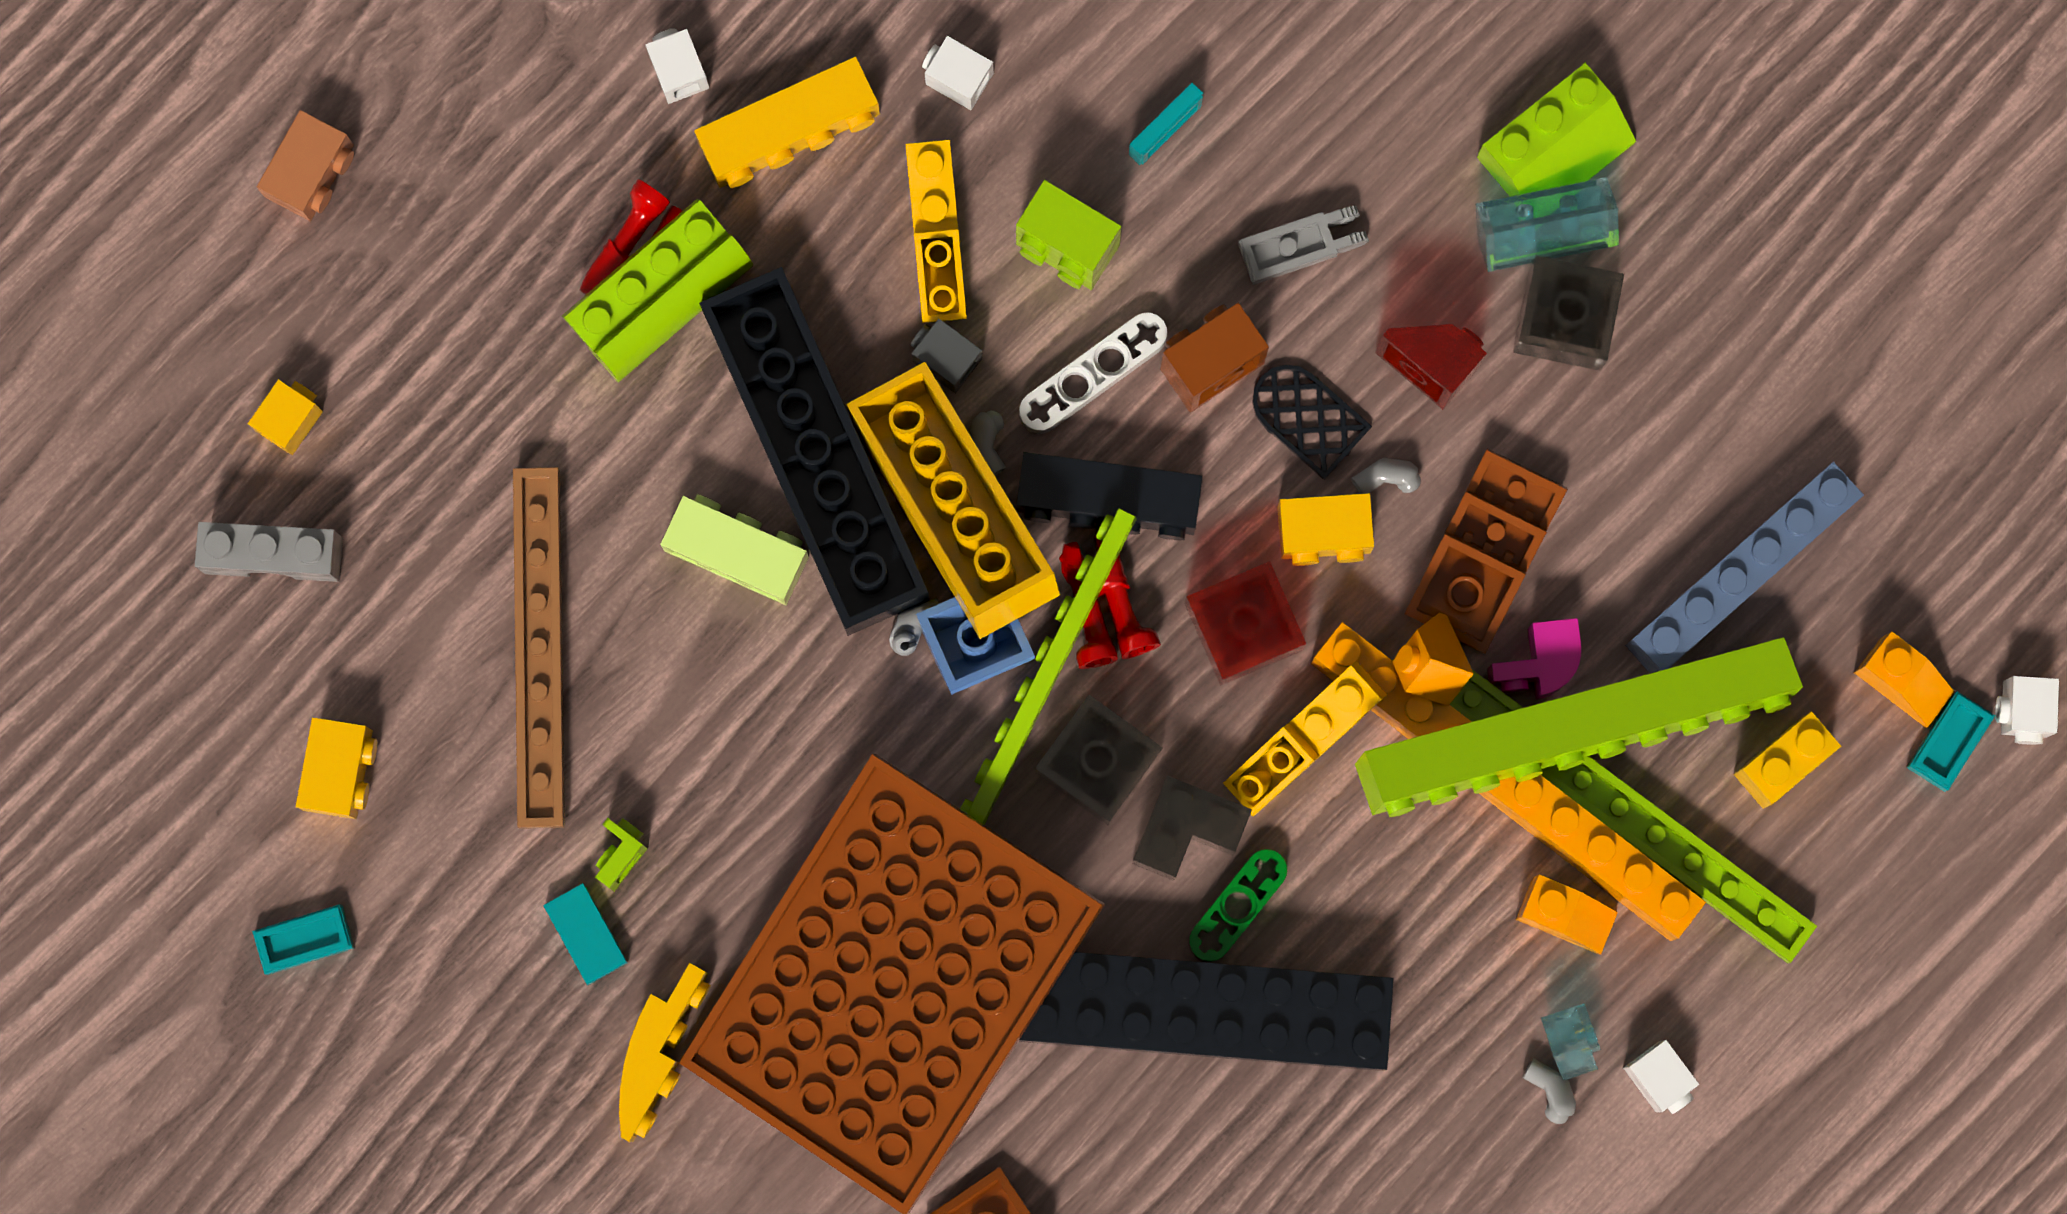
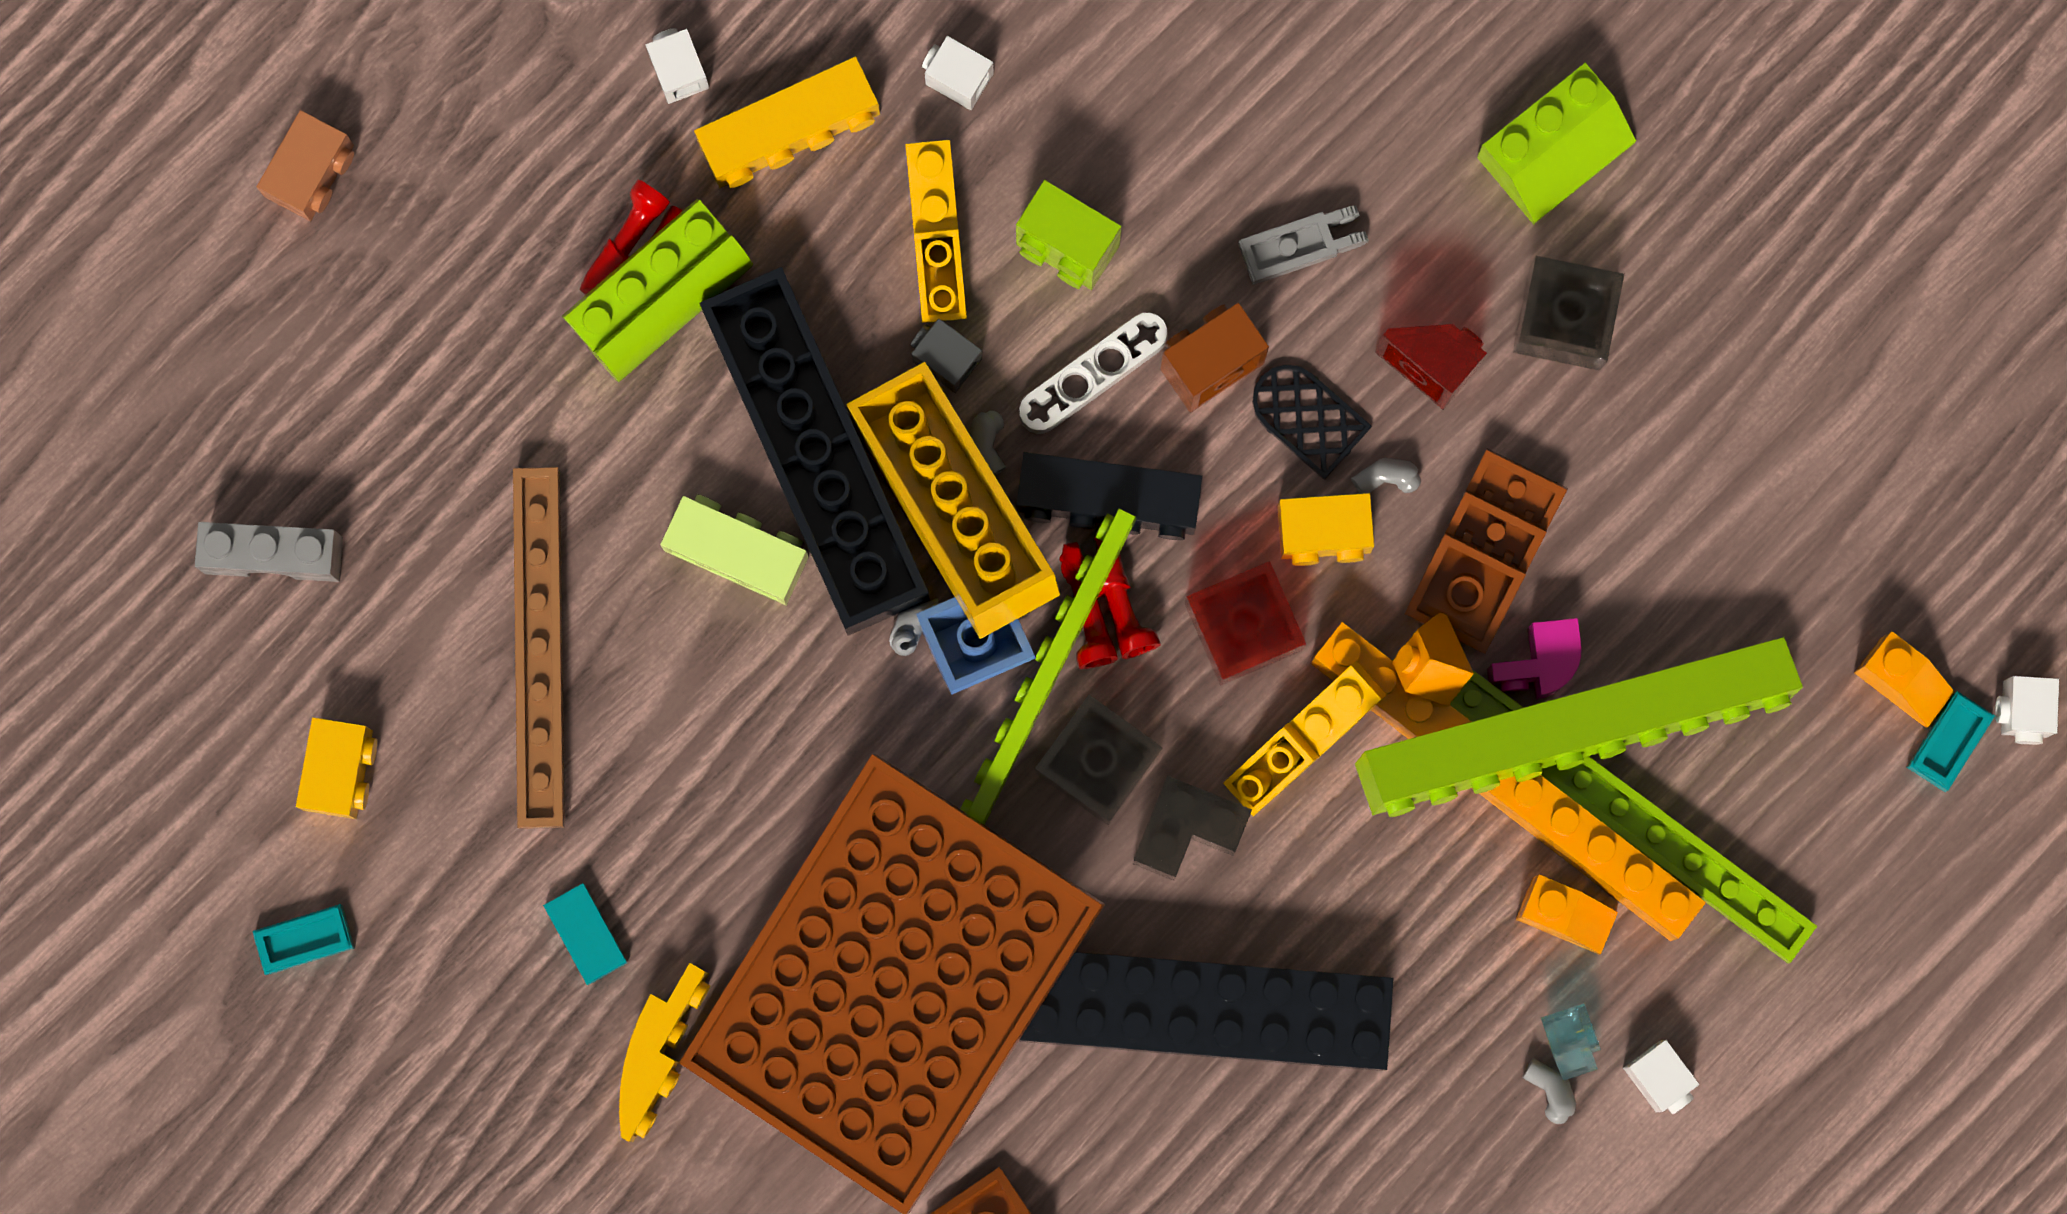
yellow brick [248,379,323,456] -> none
lime bracket [595,817,648,892] -> none
teal tile [1129,83,1203,165] -> none
green beam [1189,849,1287,962] -> none
clear light blue brick [1475,177,1619,272] -> none
sand blue brick [1625,461,1864,673] -> none
yellow brick [1734,711,1841,809] -> none

